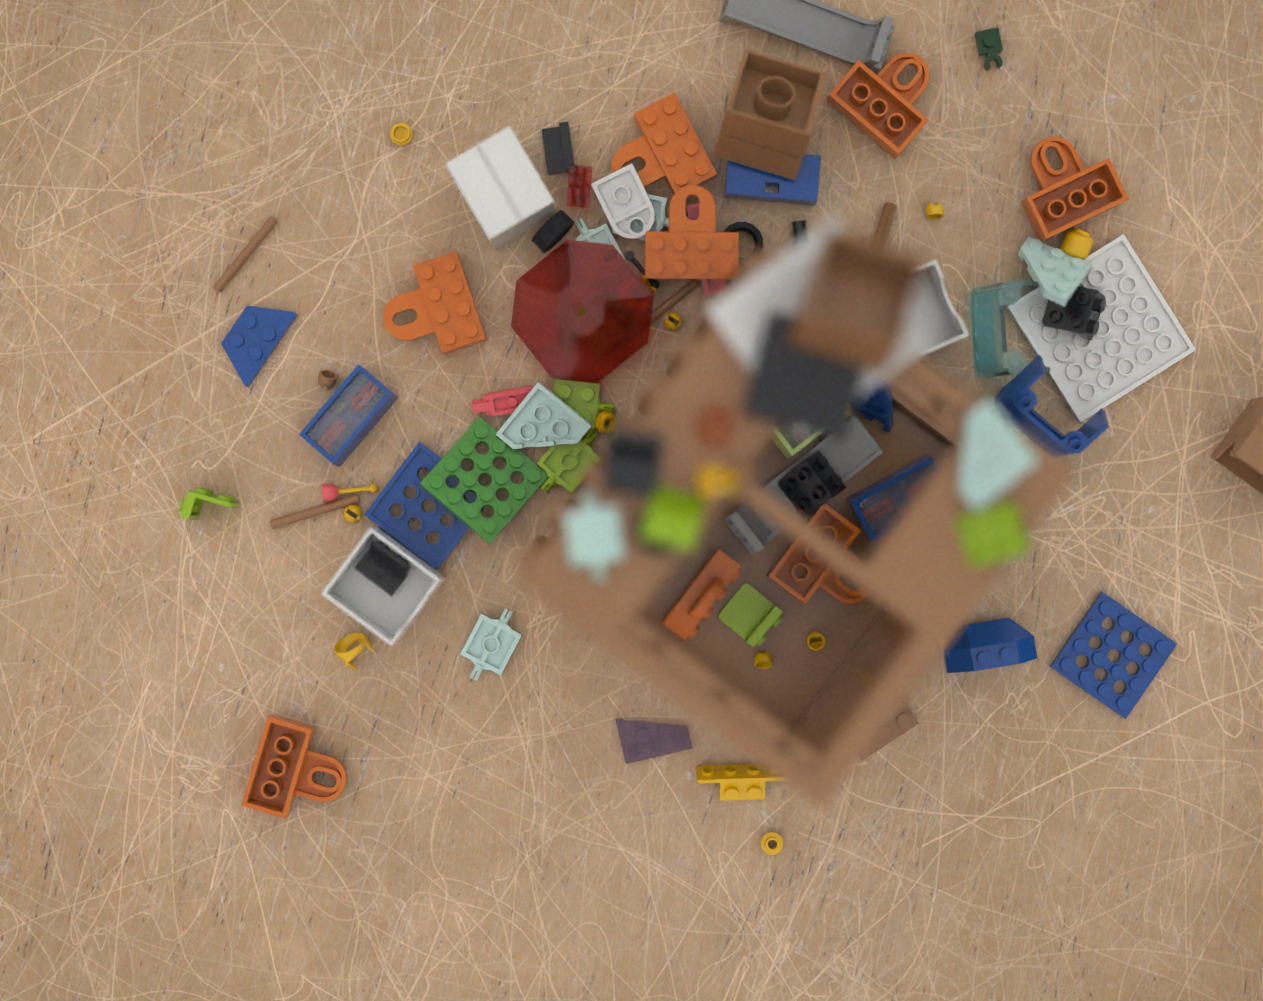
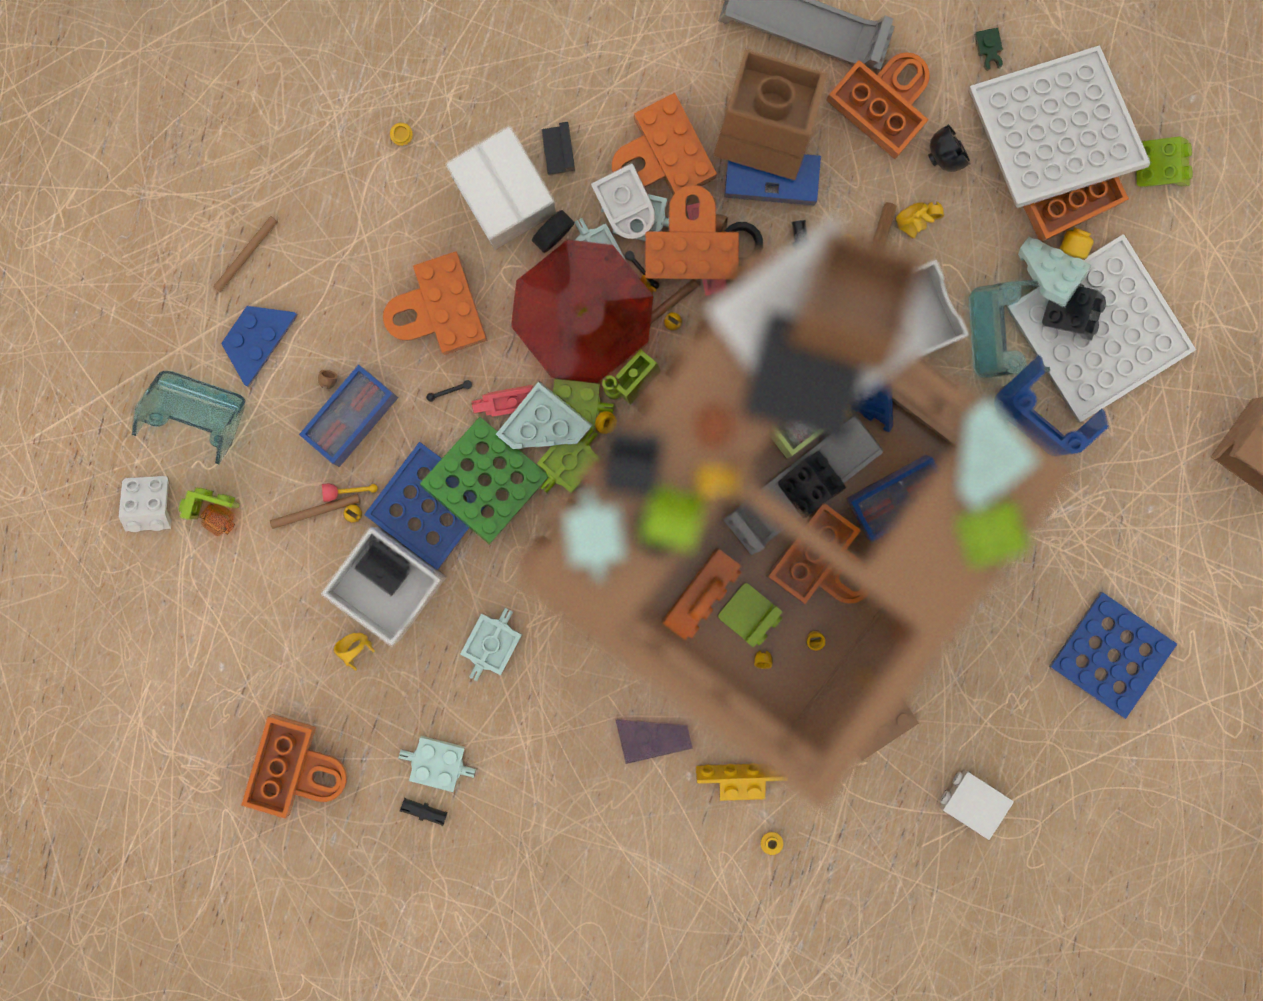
clear red hips [566,164,593,209] -> none
blue wedge [943,617,1037,673] -> none
none -> white bracket [119,476,172,532]
none -> clear light blue windscreen [131,371,245,464]
none -> clear orange head [200,503,235,536]
none -> light aqua plate [398,736,476,792]
none -> black pin [399,797,448,826]
none -> black hinge [426,380,472,402]
none -> lime hinge [602,349,661,405]
none -> medium nougat hinge [716,214,729,232]
none -> yellow piece [896,202,935,238]
none -> black cylinder [928,124,971,172]
none -> white panel [940,769,1014,840]
none -> white plate [969,45,1150,208]
none -> lime bracket [1136,136,1193,187]

